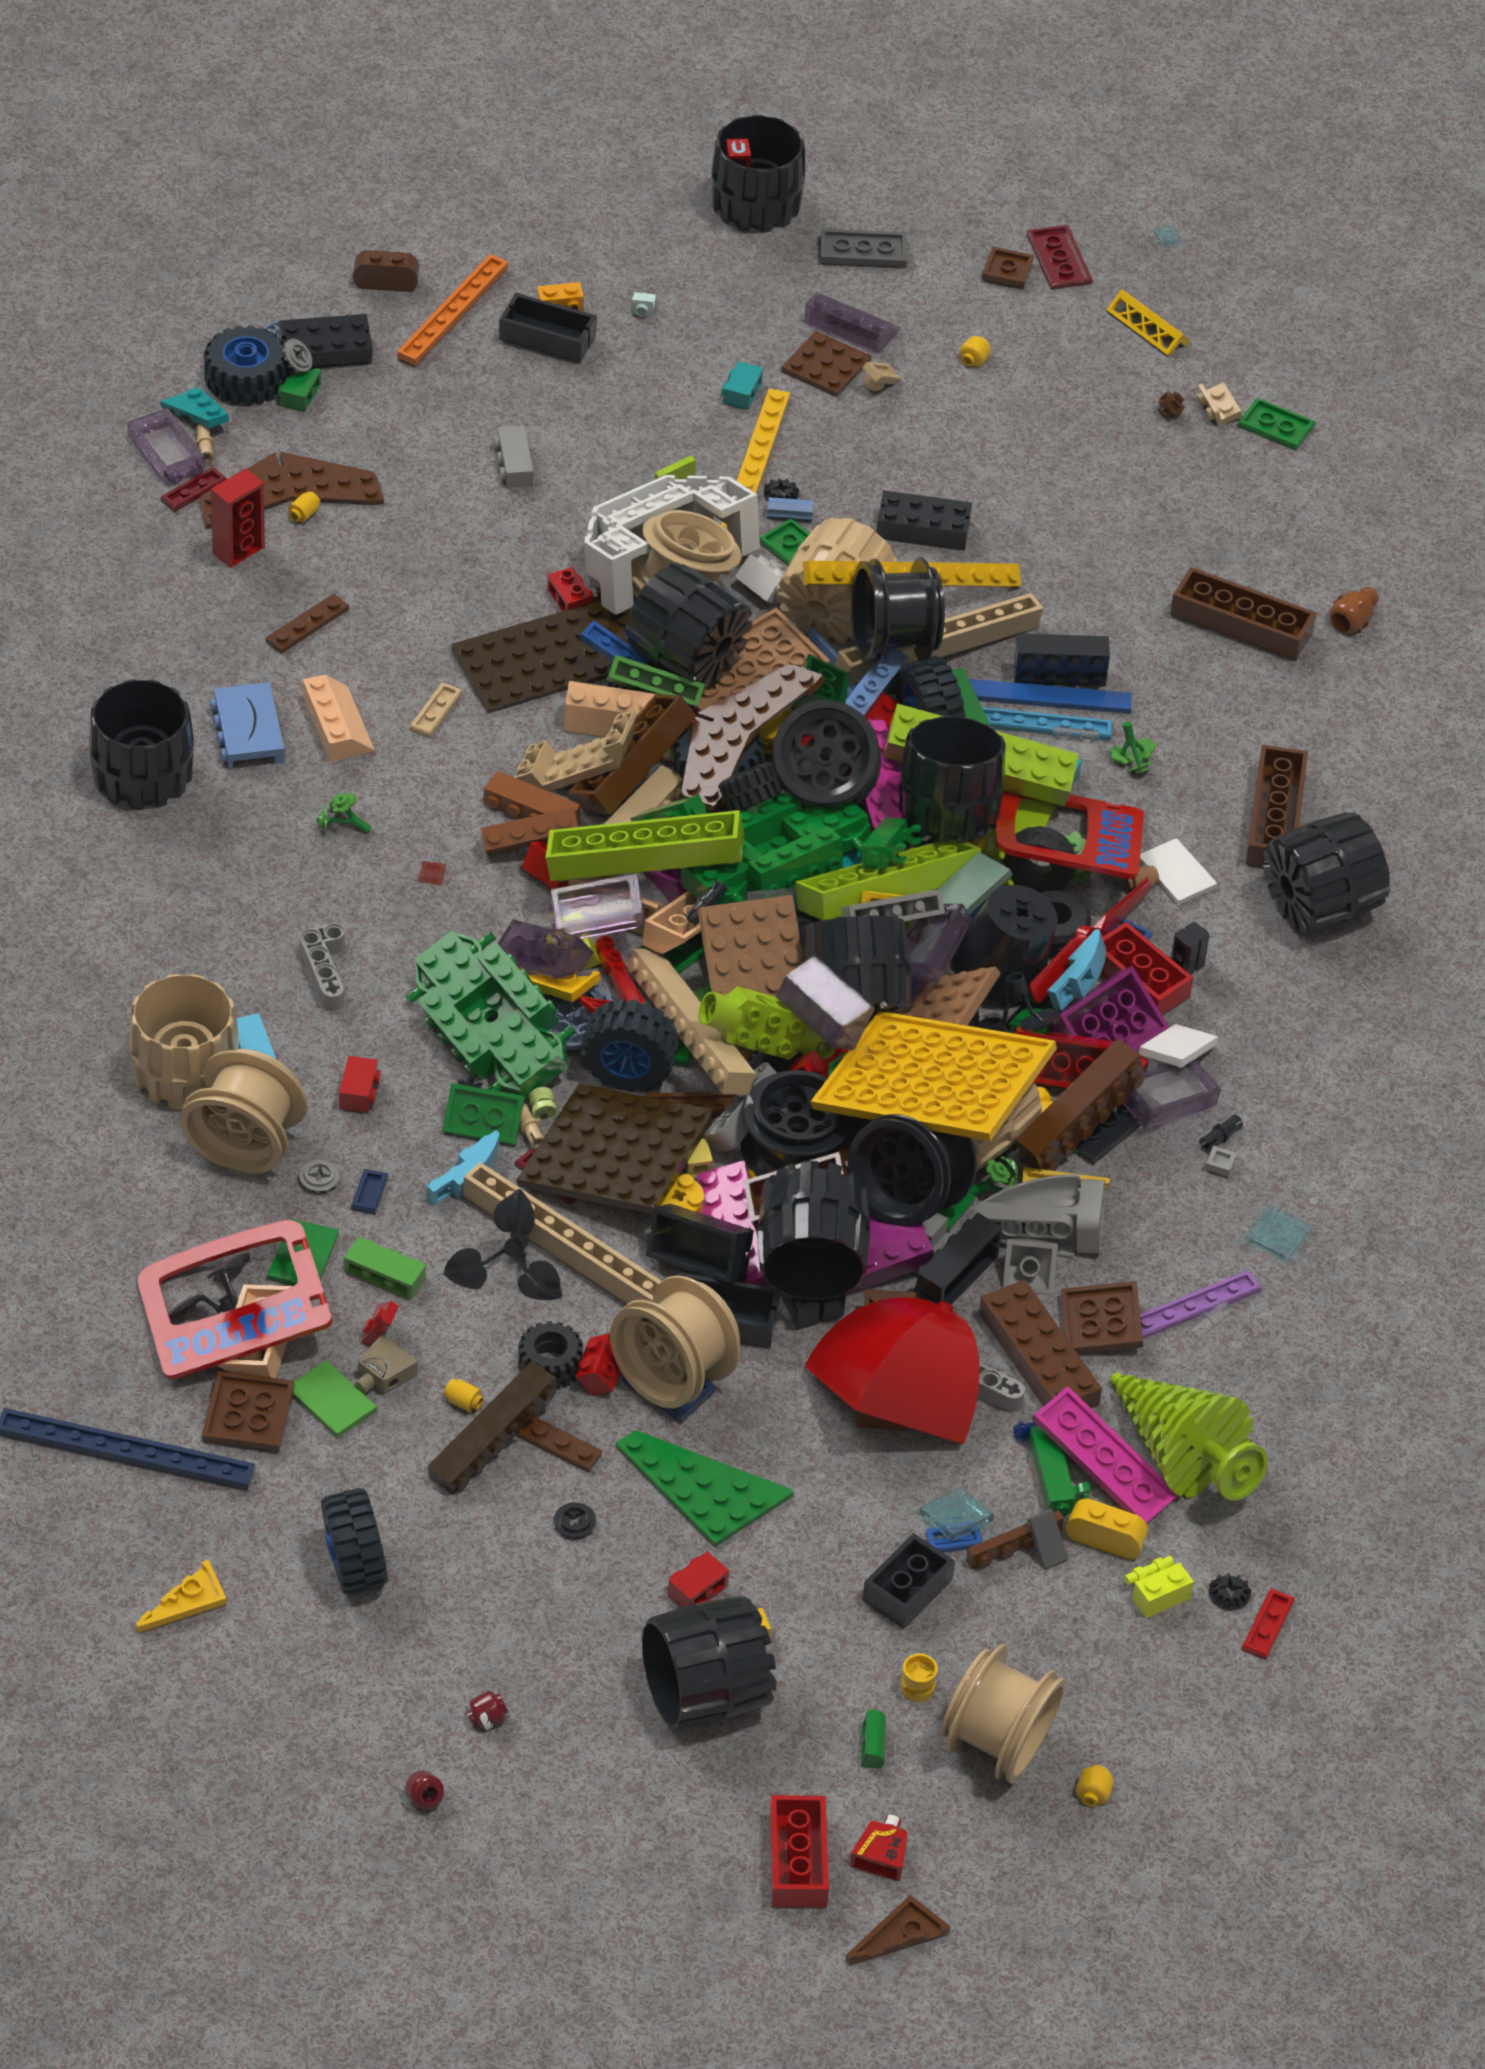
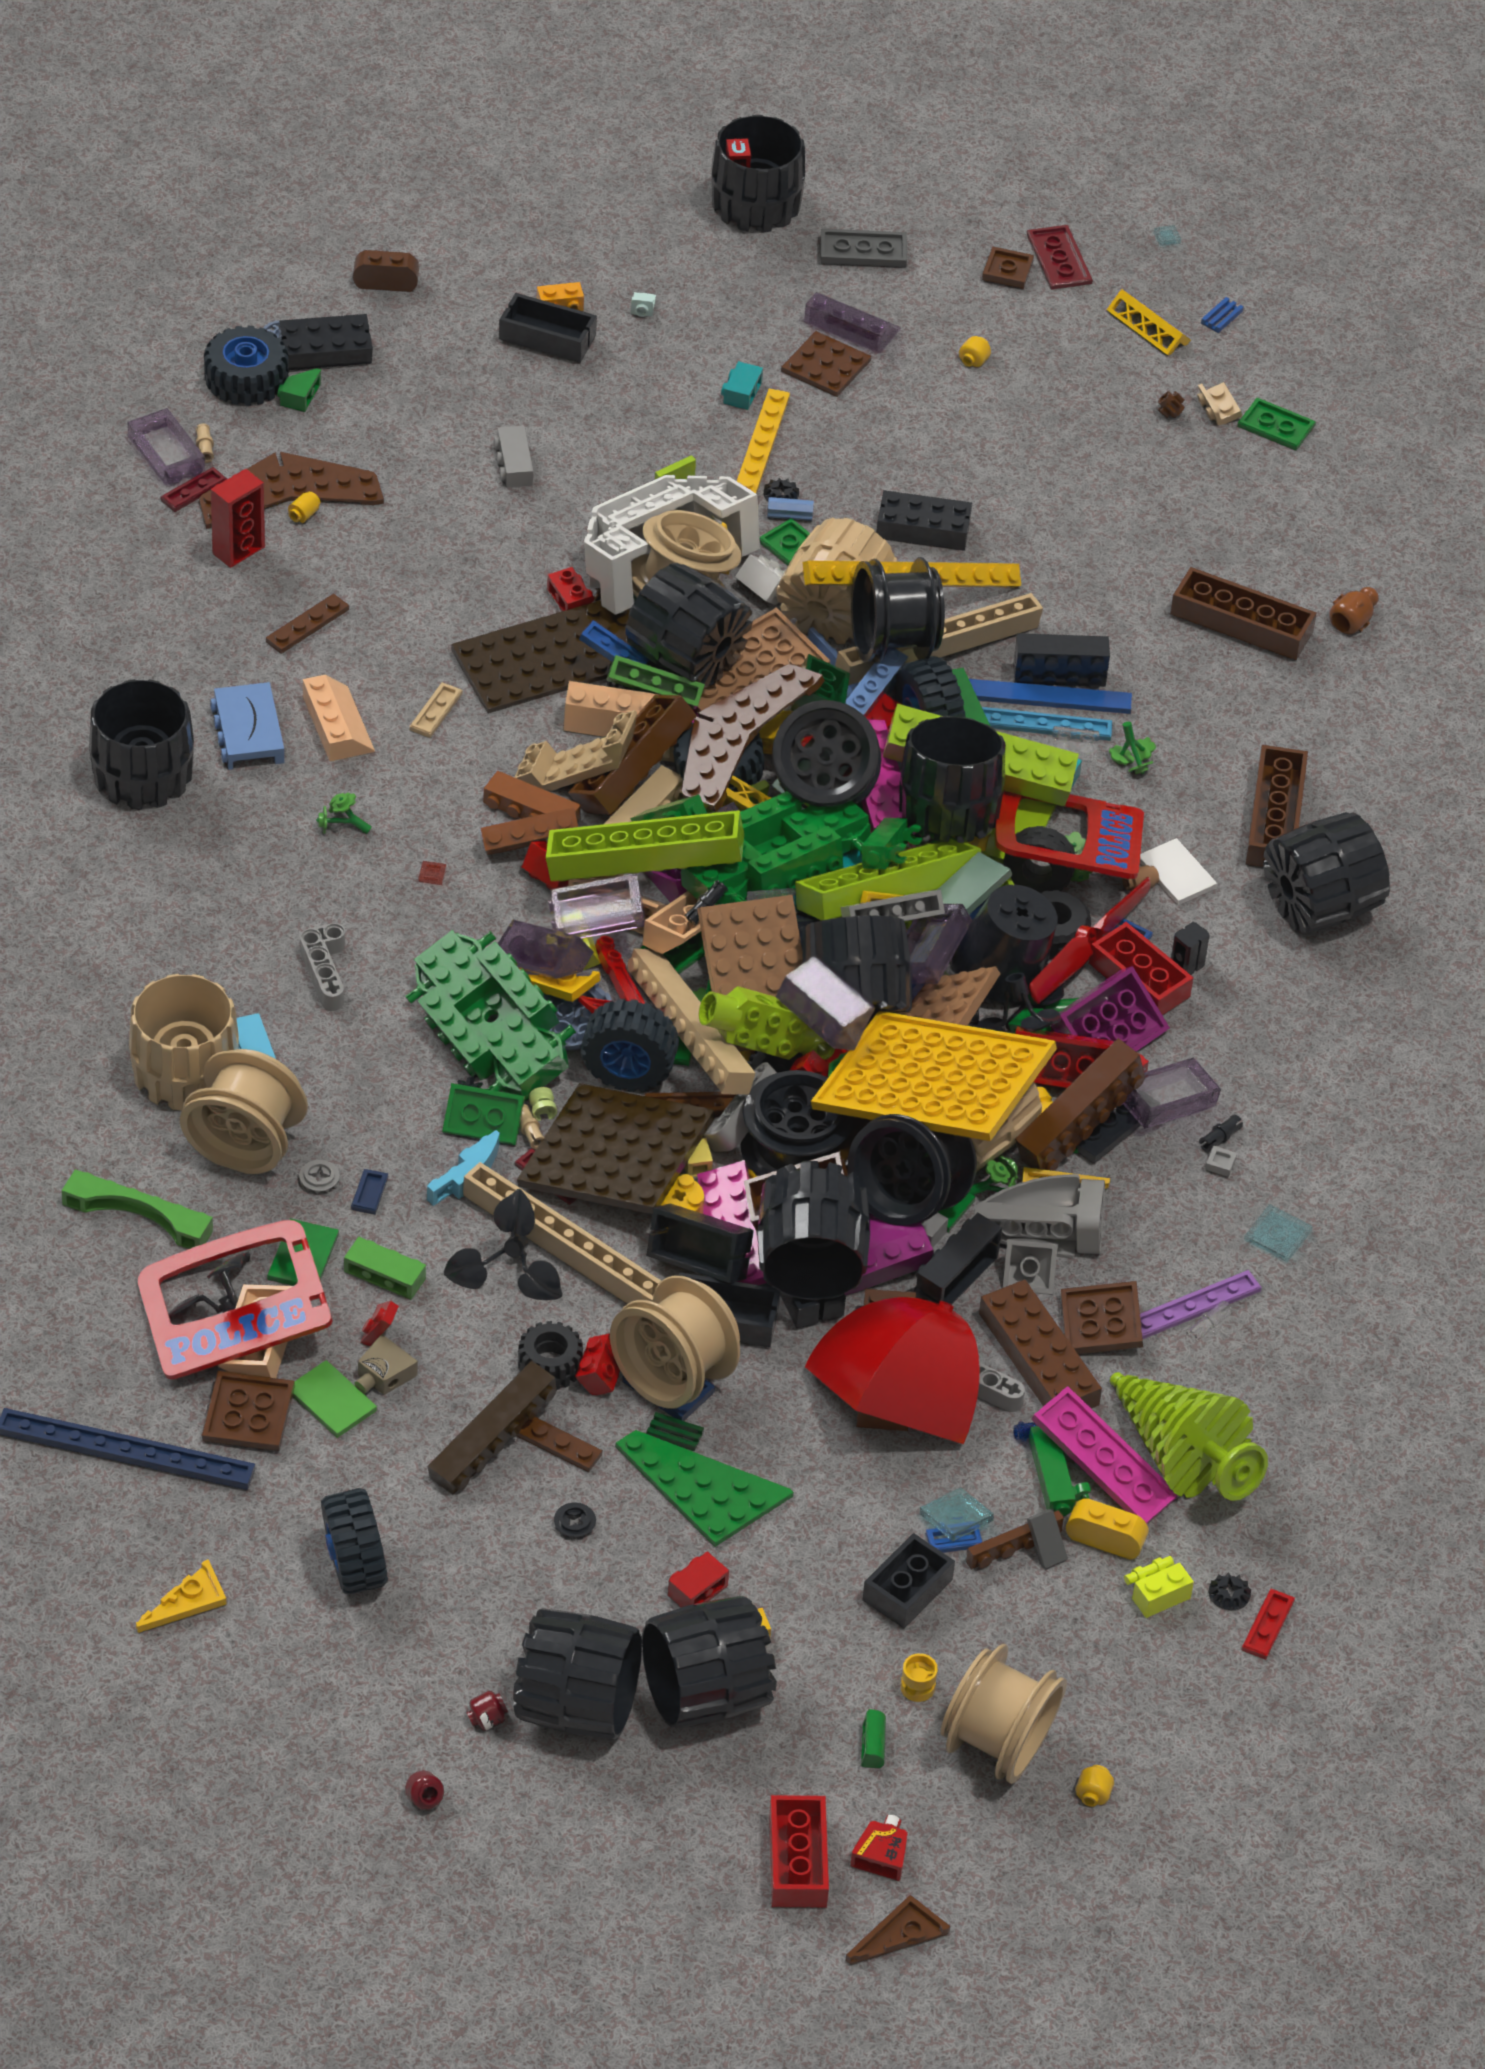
teal wing [160,388,229,428] -> none
light grey gear [282,339,312,373] -> none
red brick [339,1056,382,1113] -> none
orange plate [397,254,508,366] -> none
yellow brick [444,1378,484,1413] -> none
black tyre [718,763,784,811] -> none
tan tile [862,362,901,392] -> none
medium azure slope [1047,929,1106,1011] -> none
white tile [1139,1024,1218,1068] -> none
none -> bright green arch [62,1169,213,1249]
none -> black wheel [513,1608,642,1739]
none -> dark green tile [646,1412,704,1451]
none -> blue tile [1201,297,1244,333]

